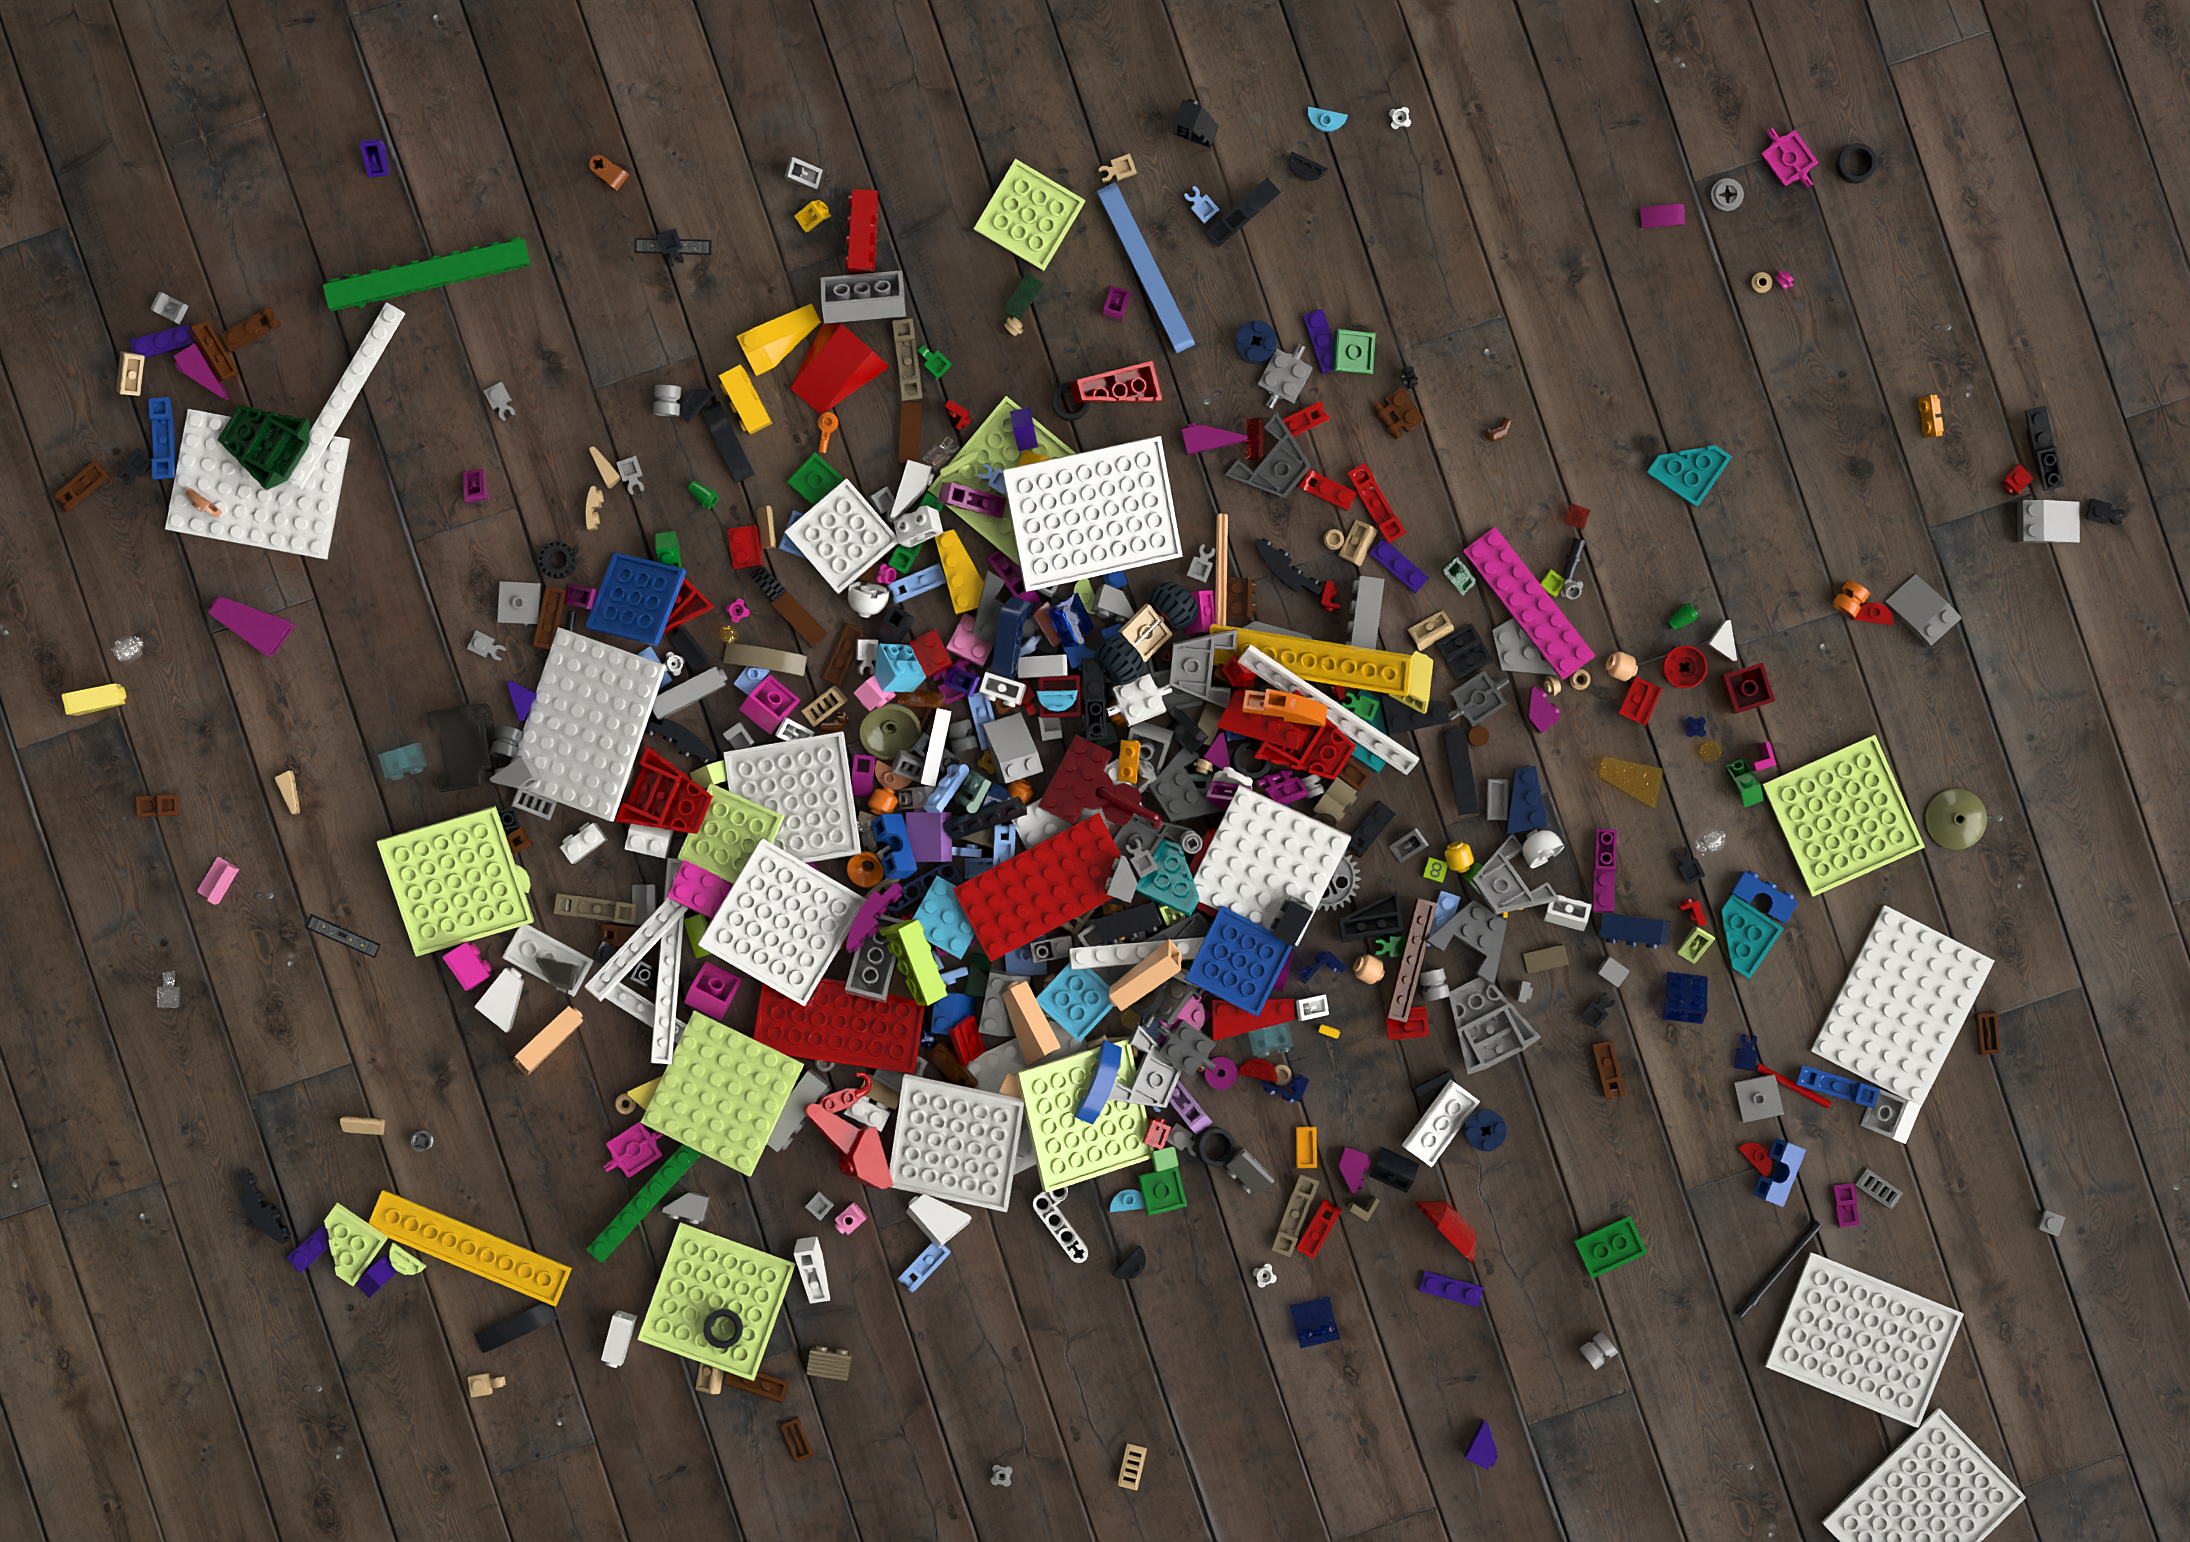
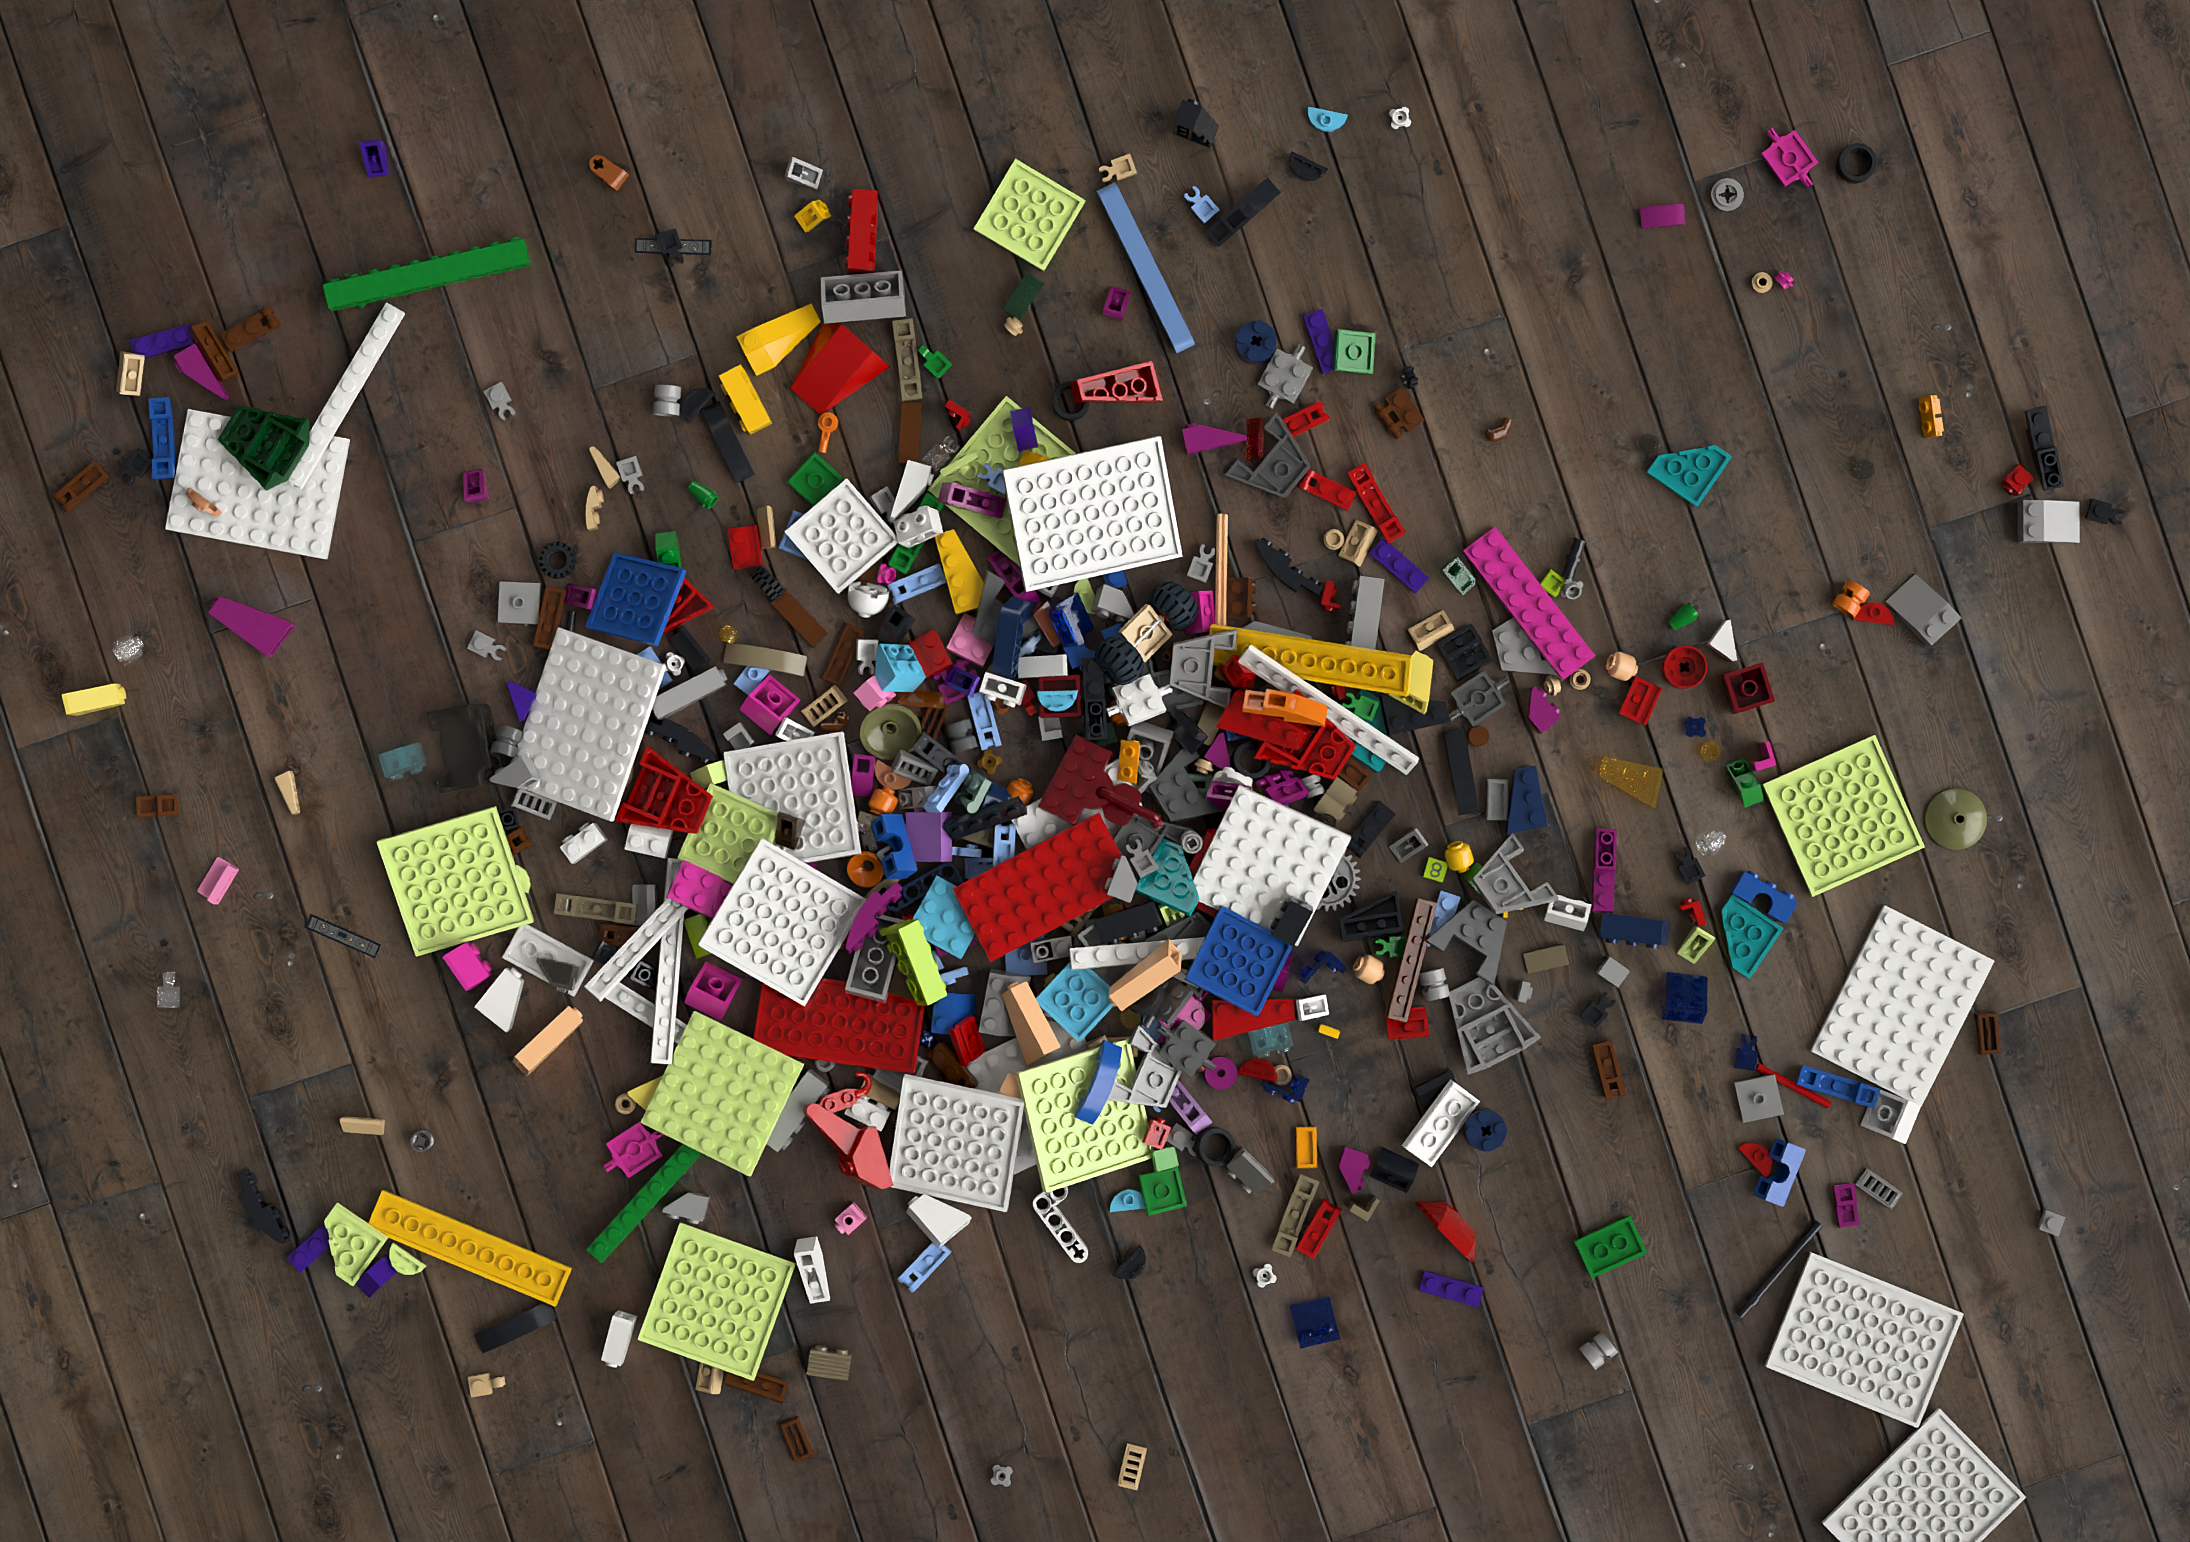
light grey bracket [151,292,189,324] -> none
black tyre [703,1309,743,1349] -> none
dark pink plate [726,599,750,623] -> none
light grey plate [805,1191,834,1220] -> none
white sticker [921,708,951,787] -> none
clear green slope [965,952,992,999] -> none
light grey slope [982,712,1043,783] -> none
dark purple slope [1464,1419,1498,1470] -> none
white cylinder [1522,830,1564,868] -> none
clear red plate [1564,503,1590,530] -> none
none -> dark brown slope [775,812,805,850]

